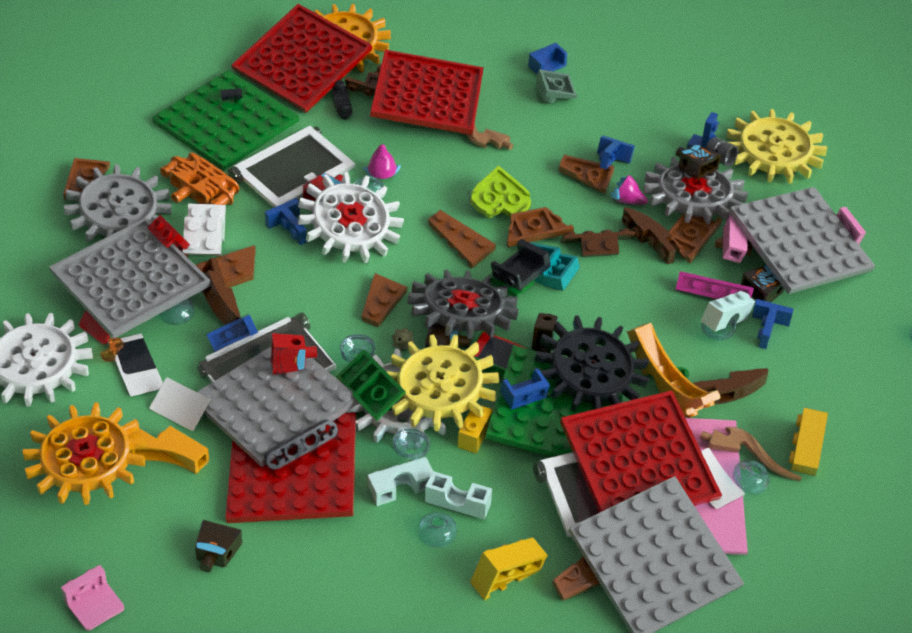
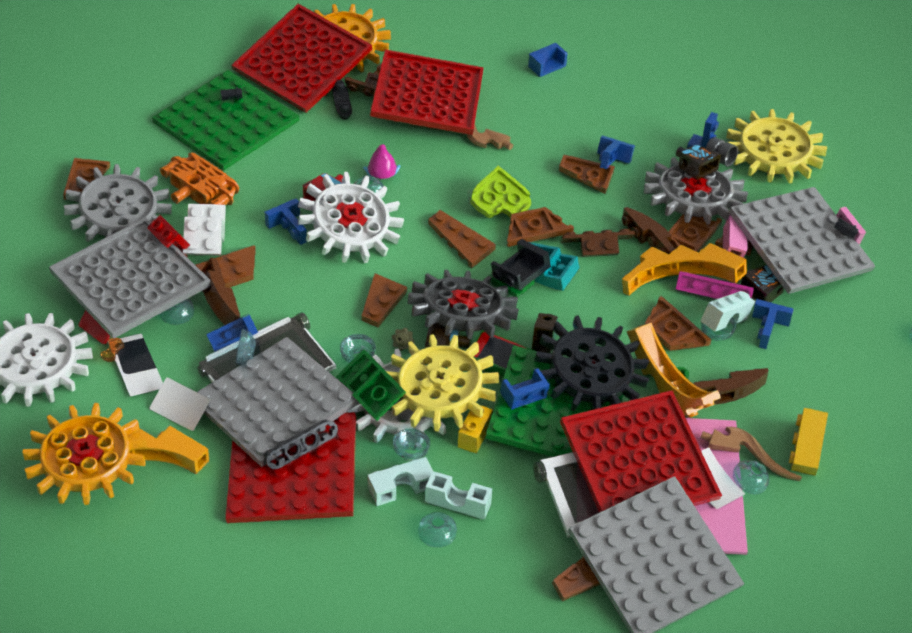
bright pink bracket [61,565,124,631] -> none
dark brown torso [195,520,243,572] -> none
door [228,126,355,207] -> none
red torso [271,333,317,375] -> none
yellow wedge [470,537,548,601] -> none
sand green slope [536,69,577,103] -> none
dark pink hat [610,175,649,205] -> none
none -> clear light blue piece [235,329,256,365]
none -> light orange arch [622,243,747,296]
none -> dark orange wing [645,296,711,351]
none -> black pin [834,218,859,239]

